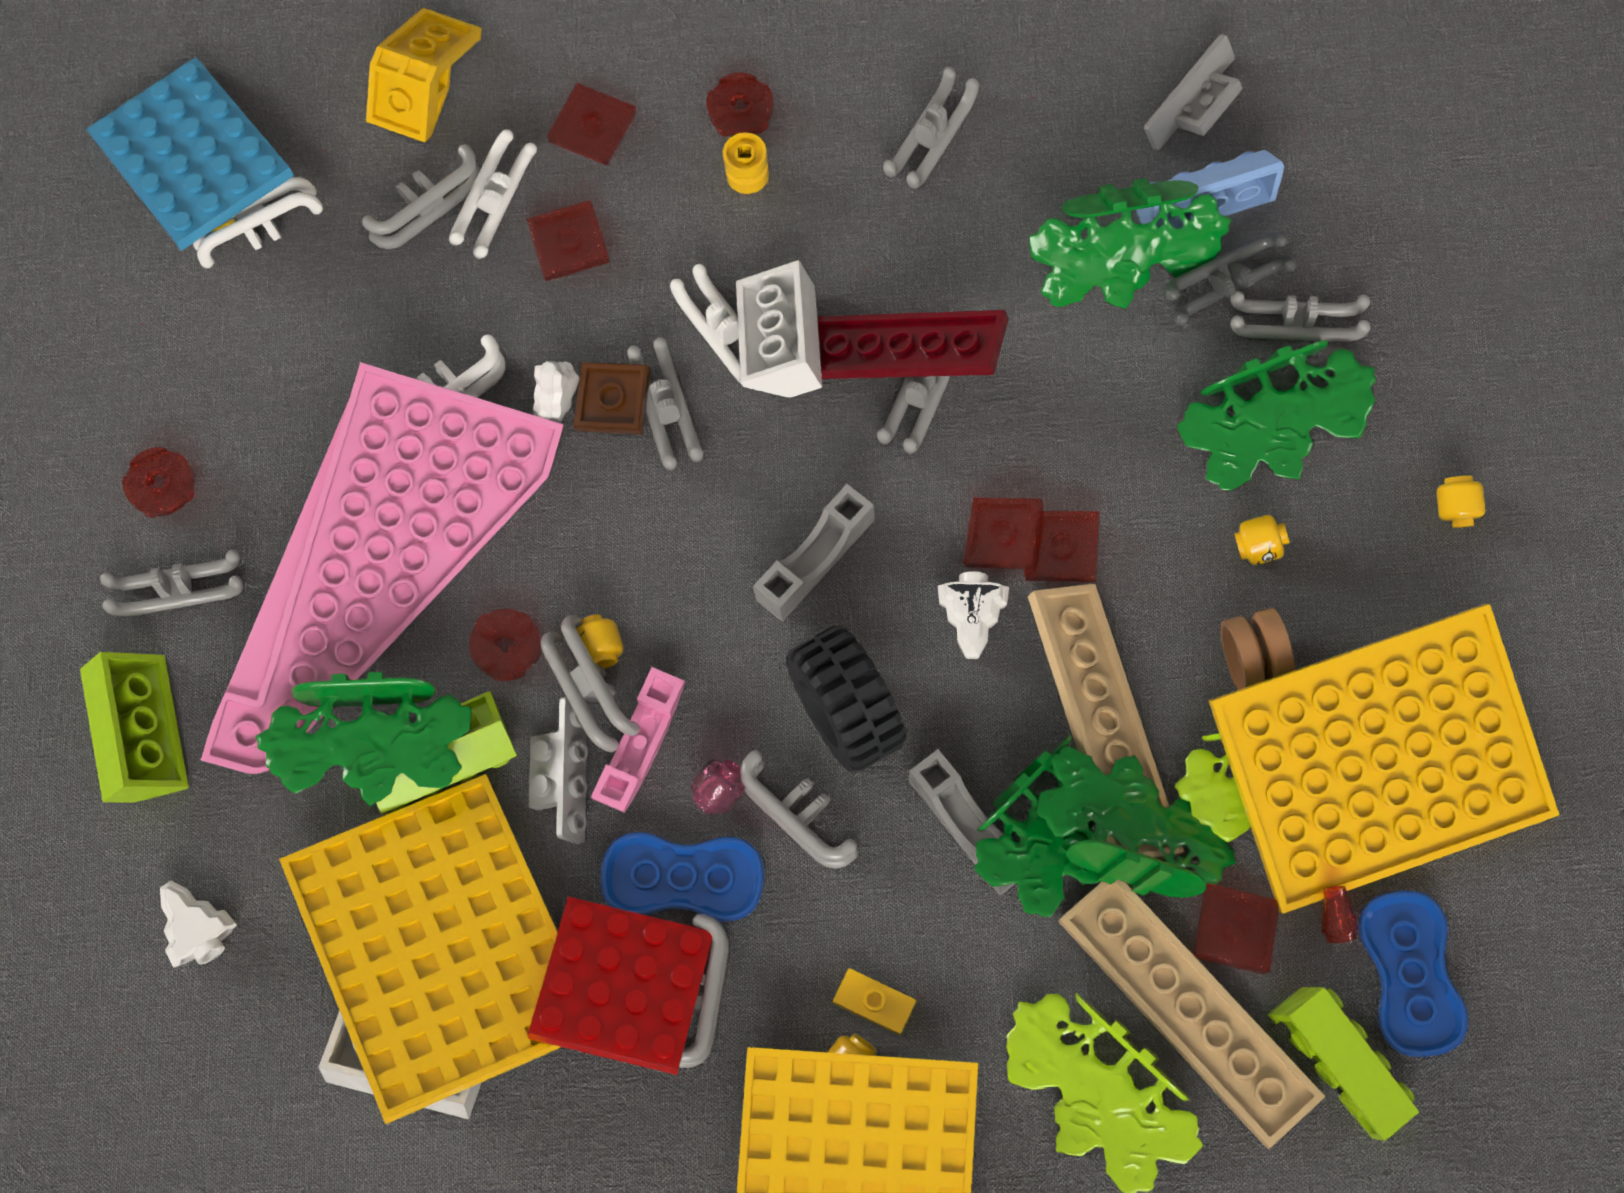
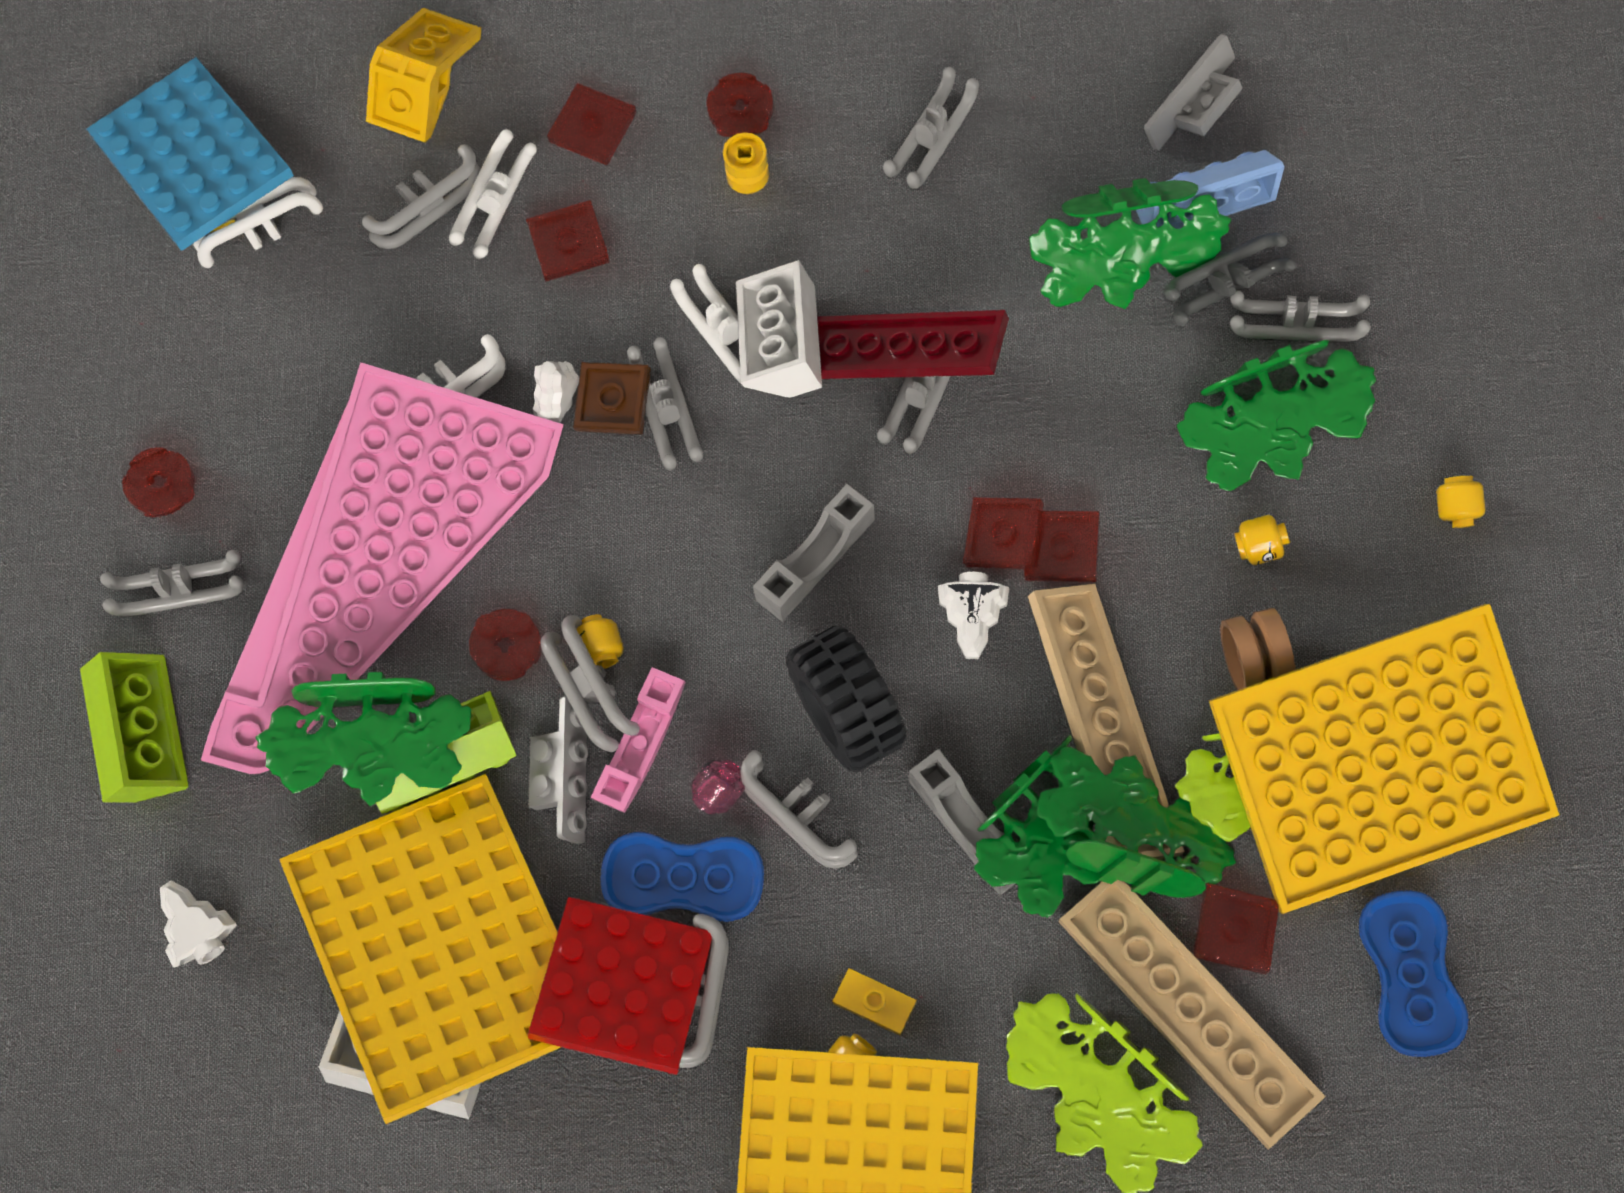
lime wedge [1267,987,1419,1141] -> none
clear red cone [1321,886,1359,943] -> none

